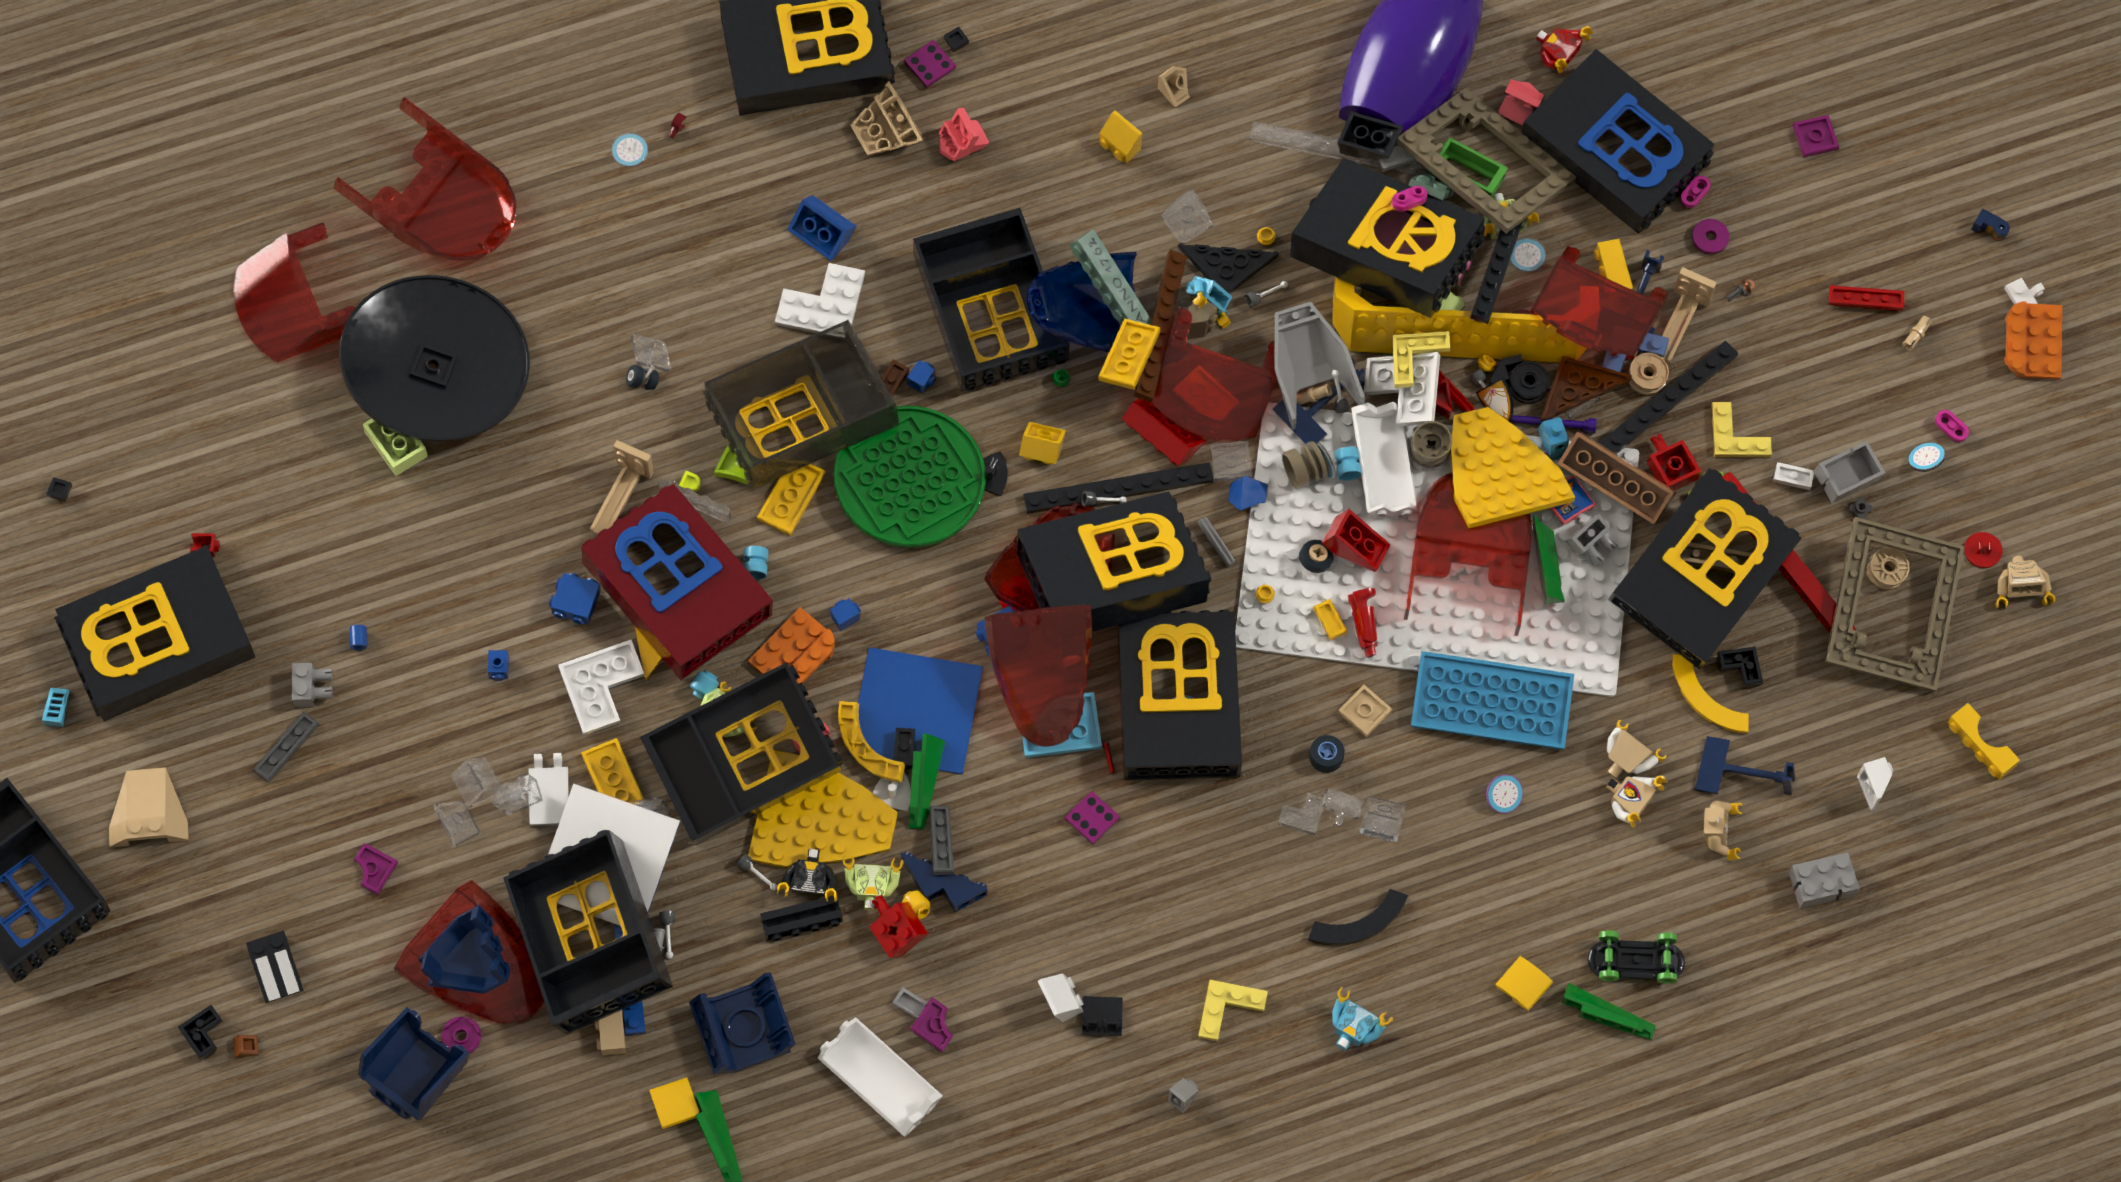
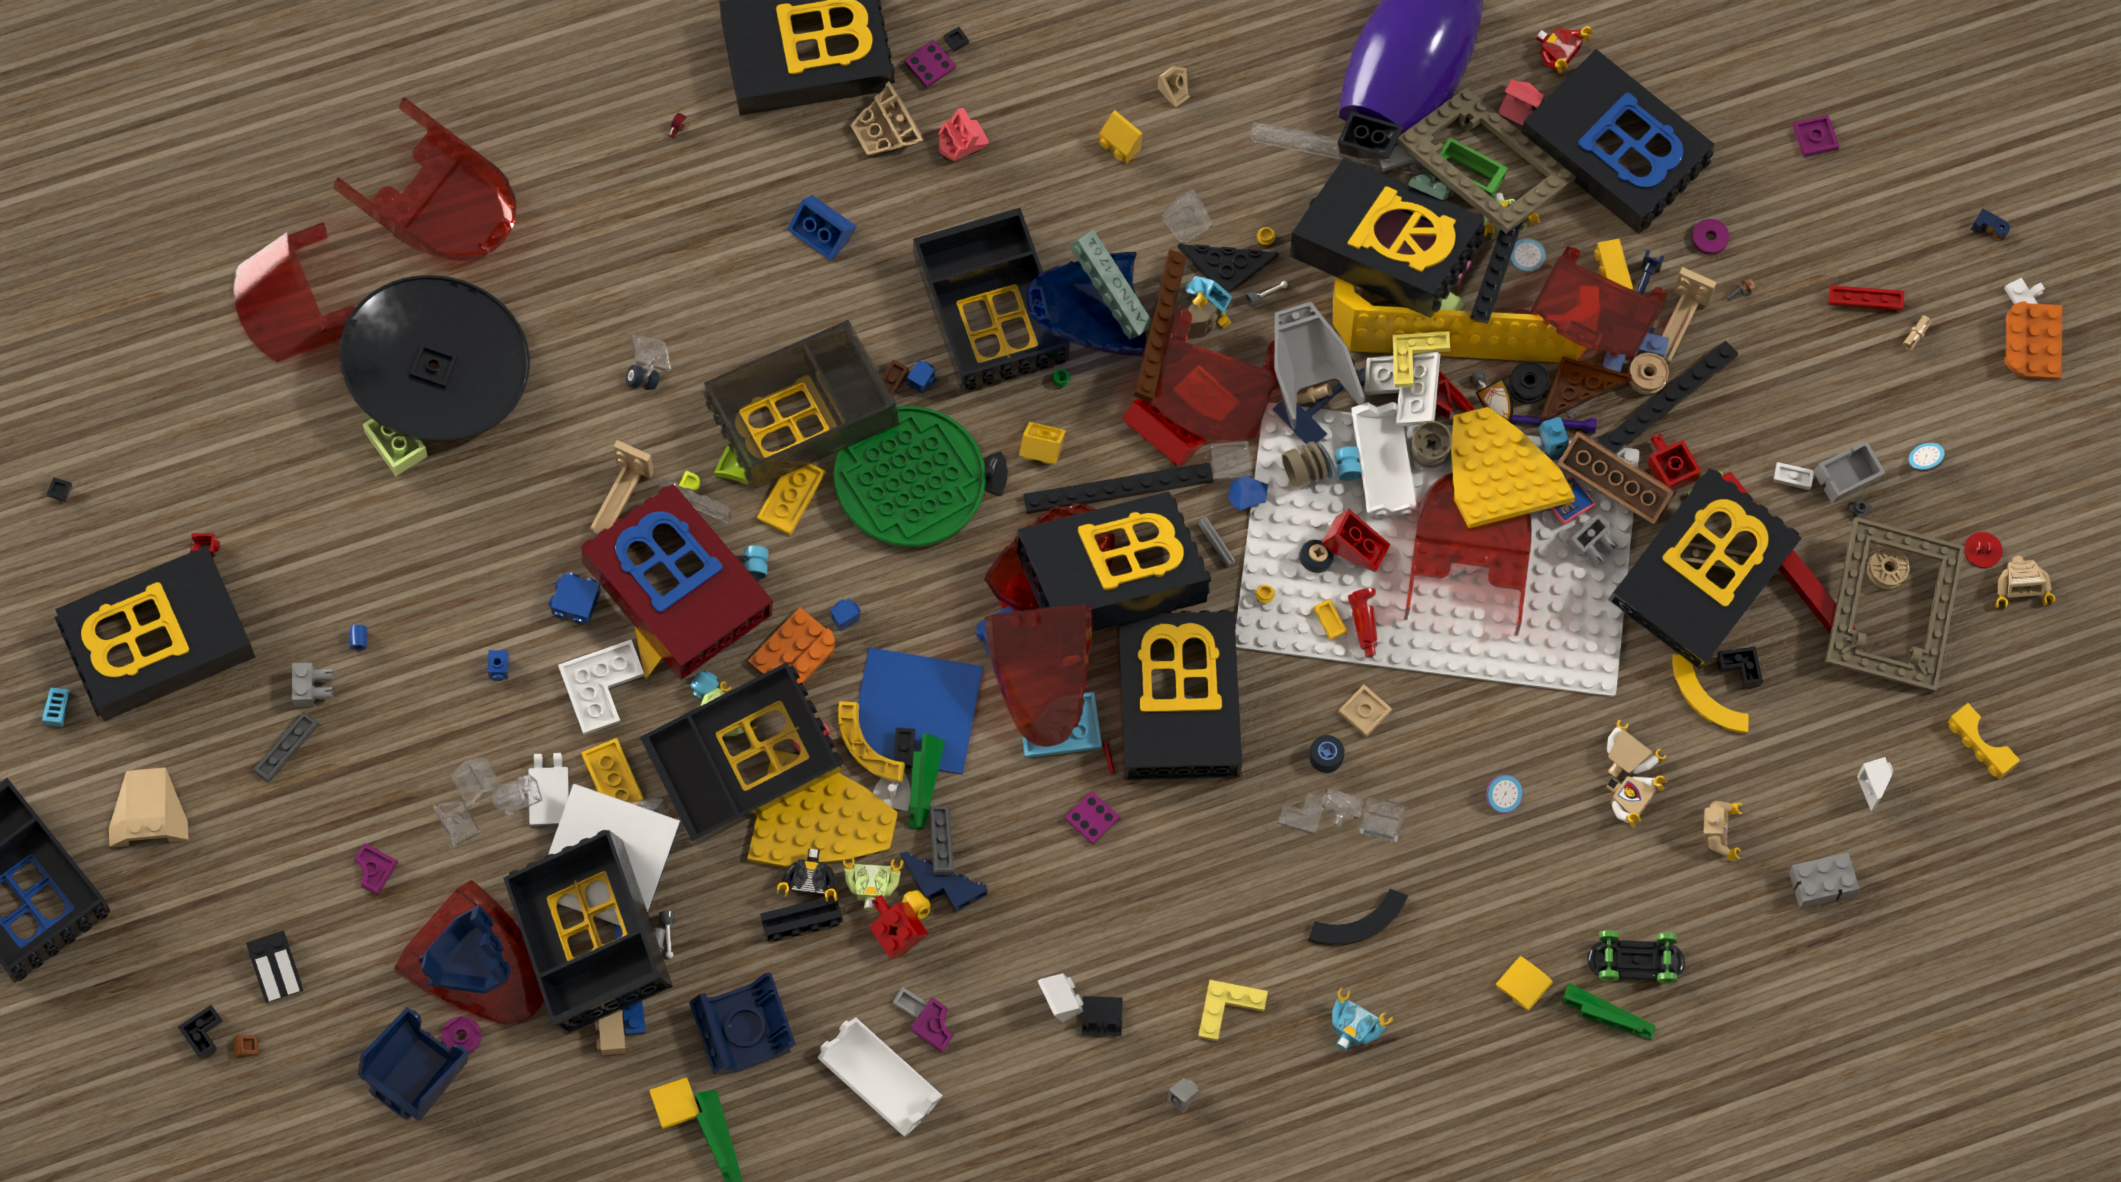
clear piece [611,132,649,167] -> none
hinge [736,853,777,891] -> none
white plate [775,263,865,340] -> none
dark grey hinge [1081,491,1127,507] -> none
yellow tile [1098,319,1160,390] -> none
hinge [1332,370,1350,413] -> none
dark pink plate [1392,186,1427,212] -> none
dark azure plate [1411,651,1575,750] -> none
yellow plate [1478,355,1496,372] -> none
black slope [1489,354,1523,385] -> none
green wedge [1532,516,1565,604] -> none
dark pink plate [1680,176,1711,208] -> none
dark blue piece [1695,736,1796,795] -> none
light yellow plate [1711,402,1772,458] -> none
dark pink plate [1935,410,1969,443] -> none

